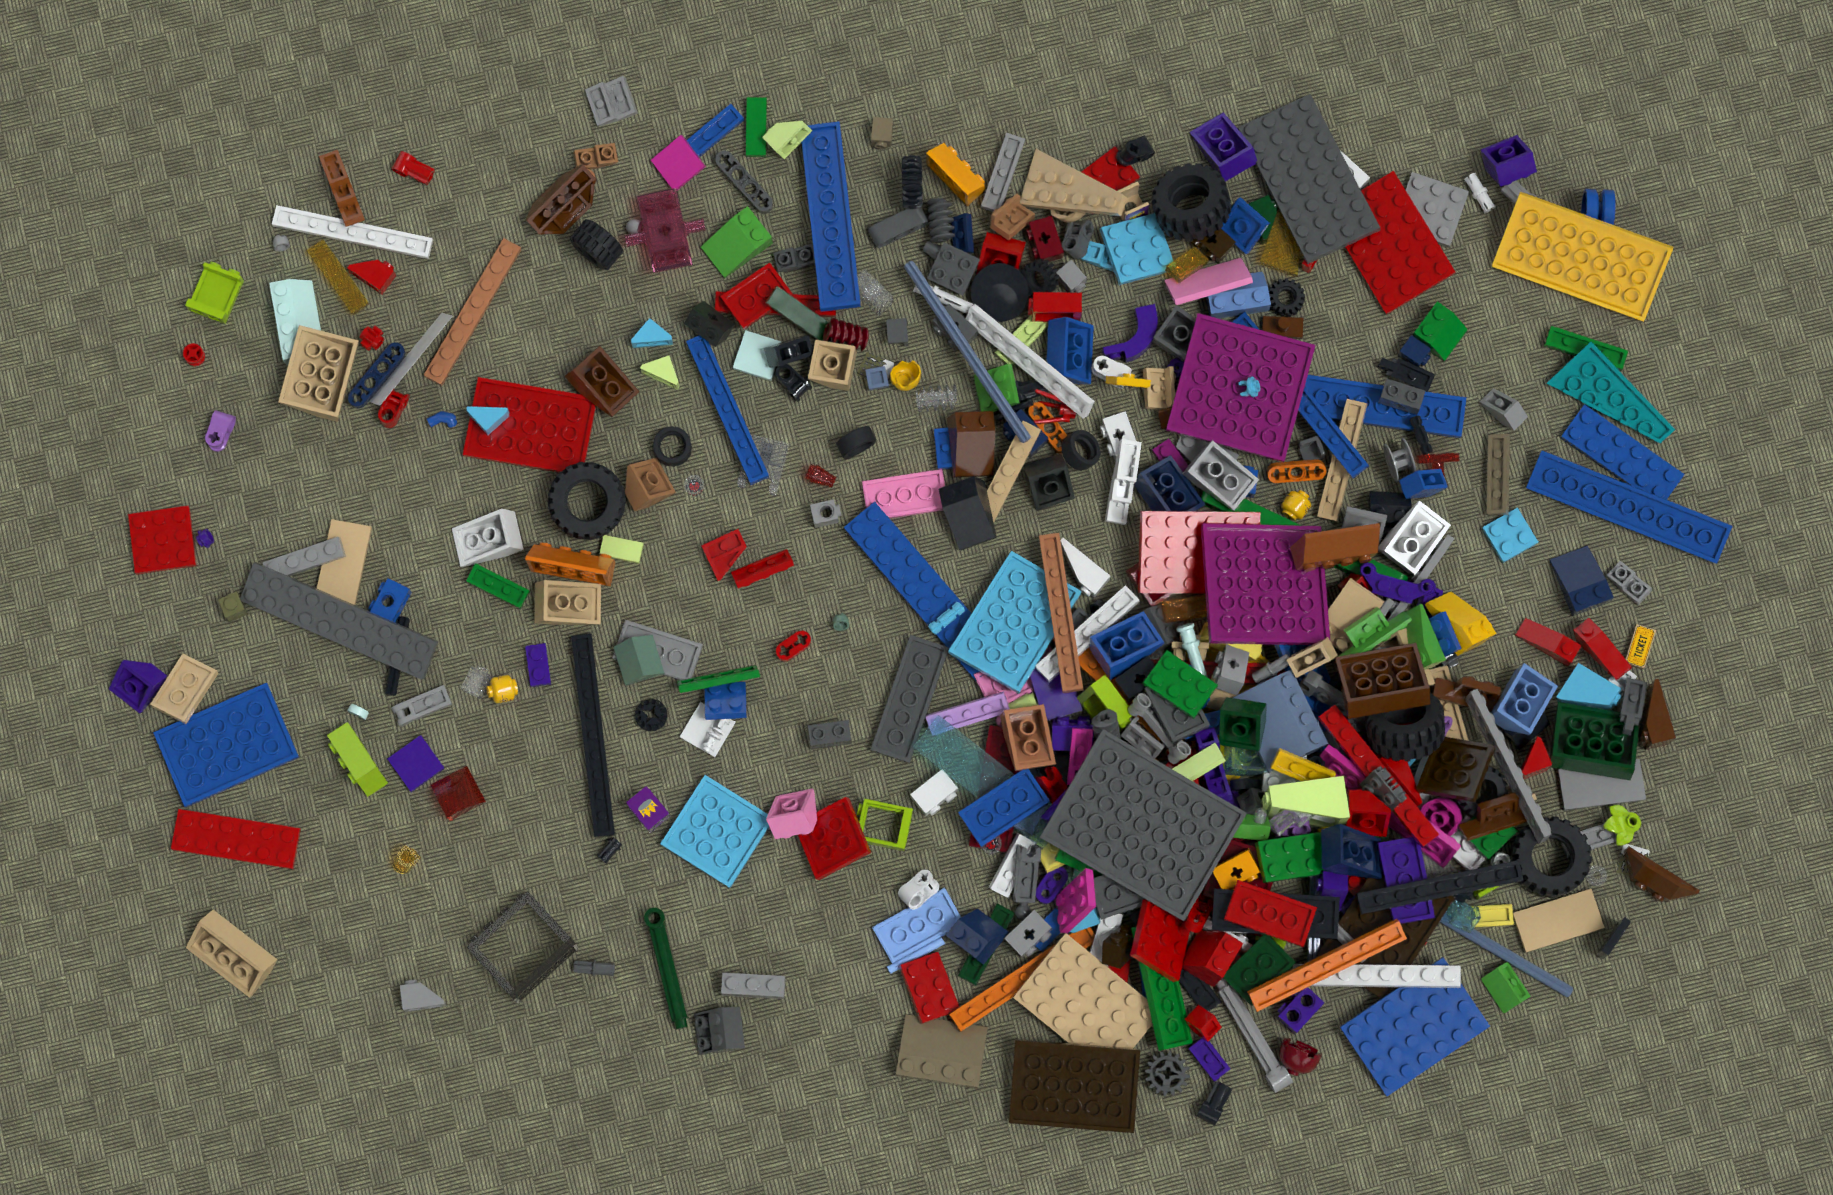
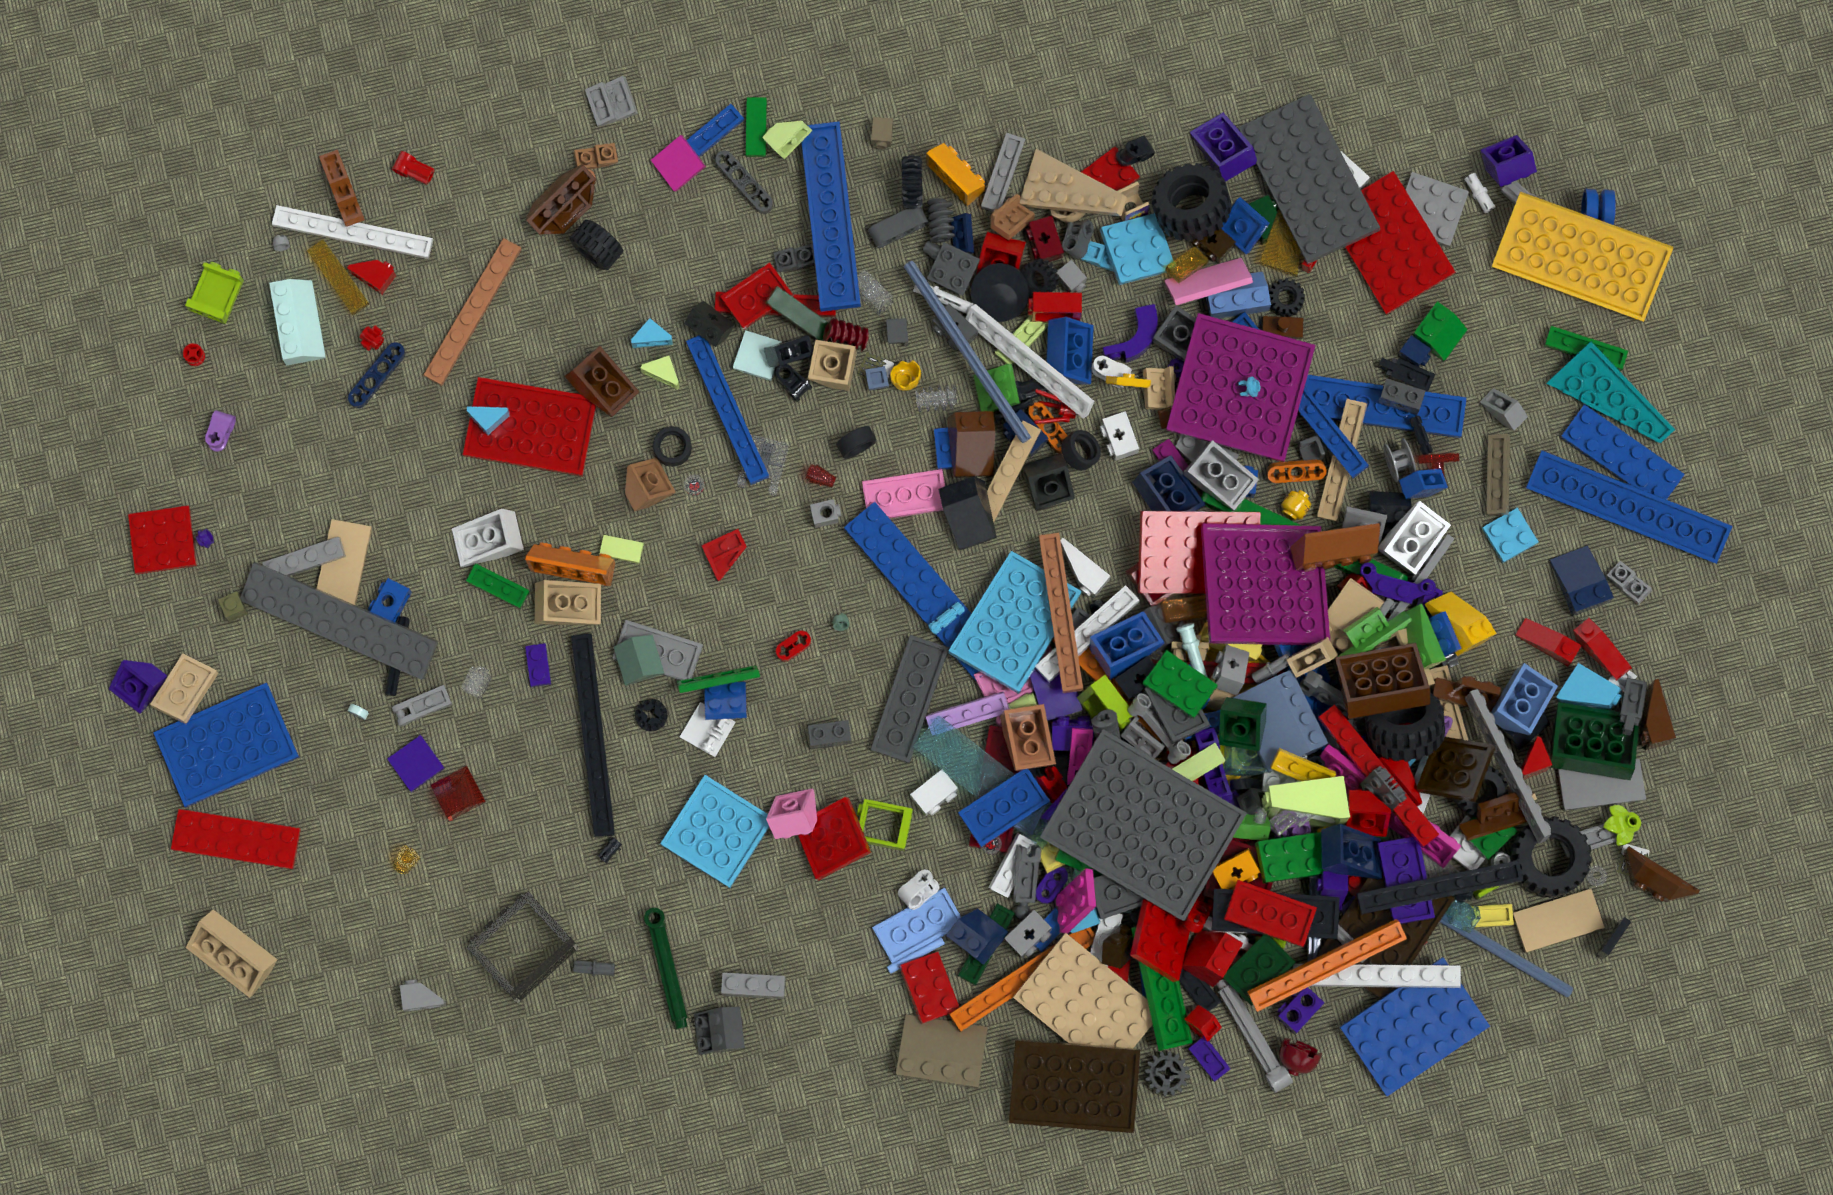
tan slope [278,325,359,422] -> none
lime wedge [327,722,388,797] -> none
white sticker [369,313,453,406] -> none
red piece [378,389,410,428] -> none
blue arm [426,411,457,428] -> none
yellow head [486,675,518,703] -> none
black tyre [548,462,626,540] -> none
clear pink slope [625,188,706,273] -> none
light grey hinge [626,219,642,236] -> none
dark purple piece [627,786,671,834] -> none
bright green slope [701,206,773,279] -> none
red plate [731,549,794,589] -> none
white slope [1105,439,1142,525] -> none
black piece [1196,1081,1232,1126] -> none
dark pink cylinder [1420,797,1462,836] -> none
bright green panel [1481,962,1531,1013] -> none
tile [1625,624,1656,670] -> none

